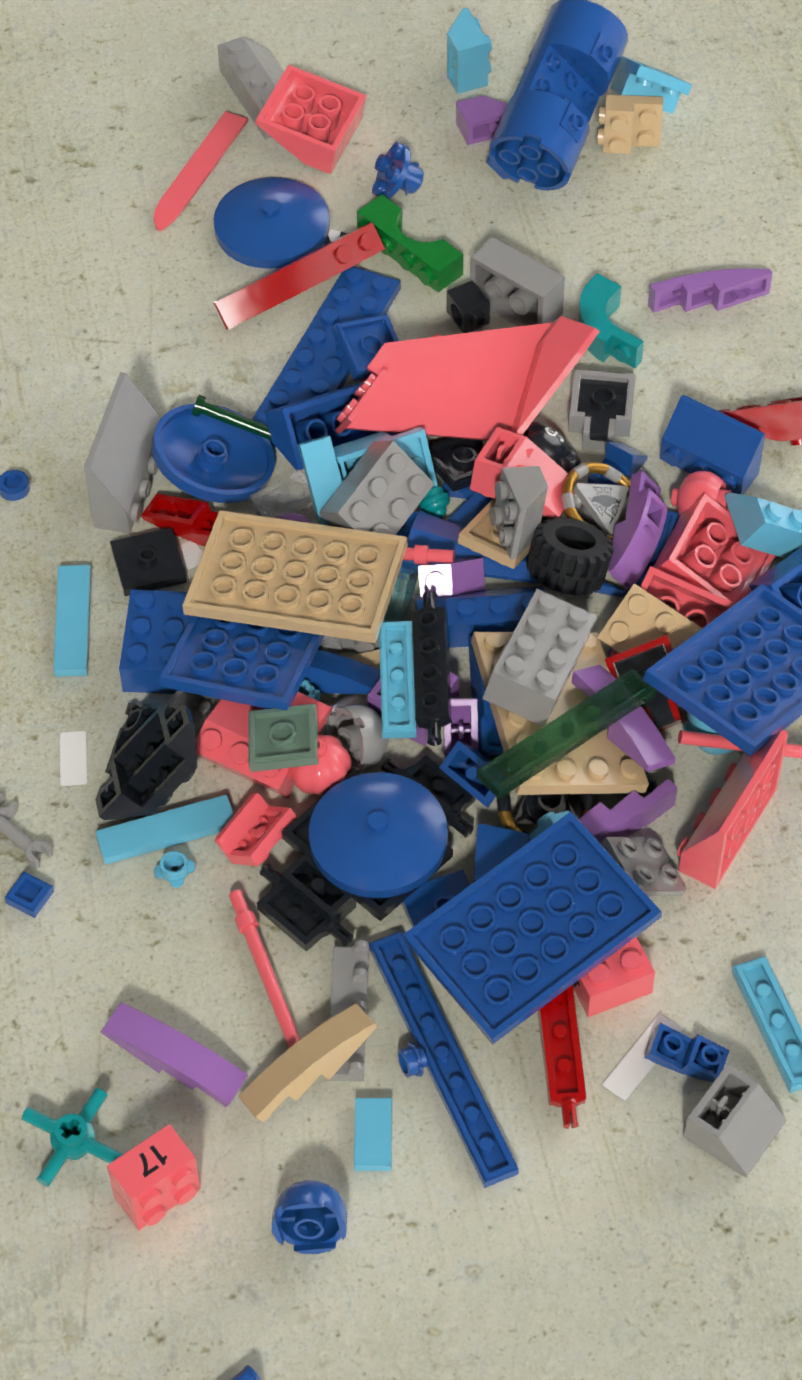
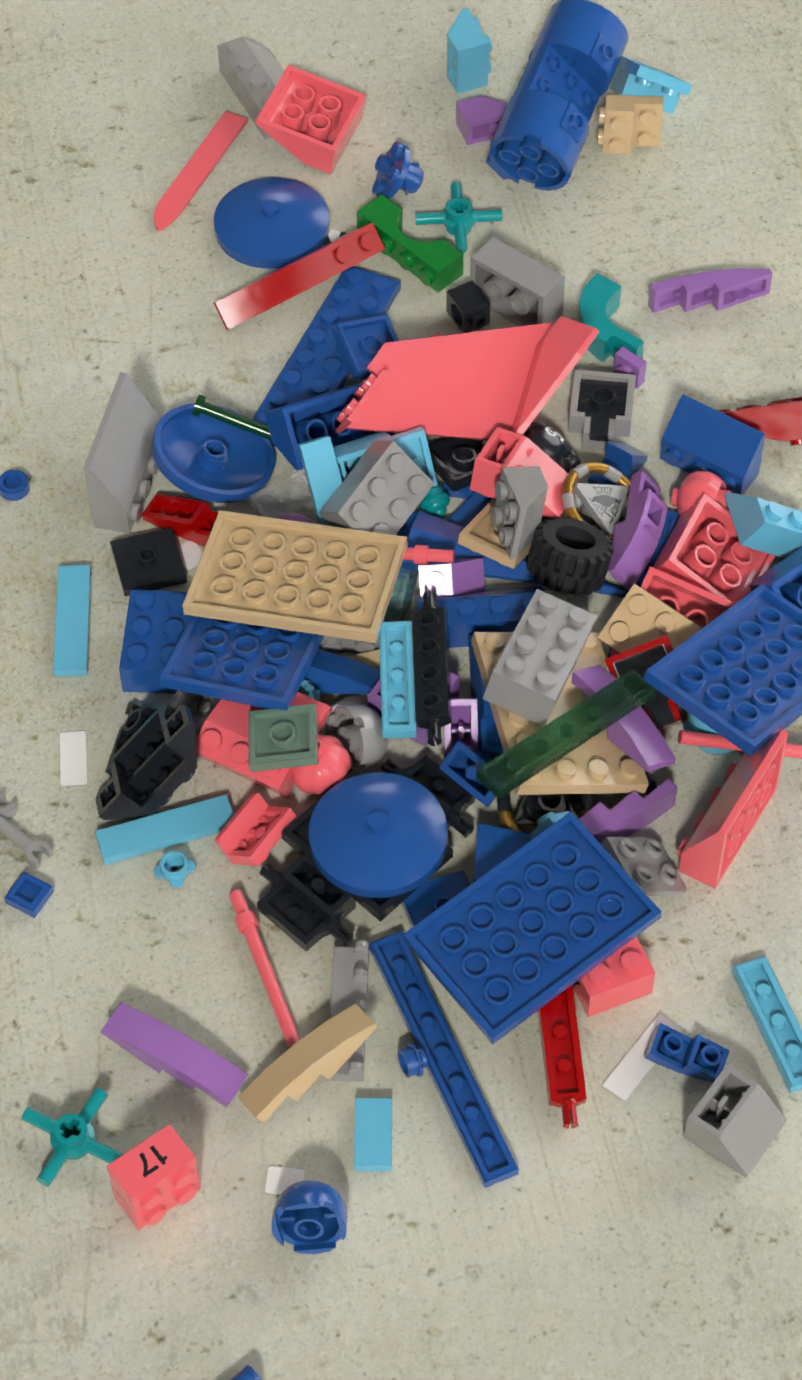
none -> white sticker [264,1166,305,1195]
none -> teal bar [415,182,503,253]
none -> medium lavender plate [614,347,647,388]

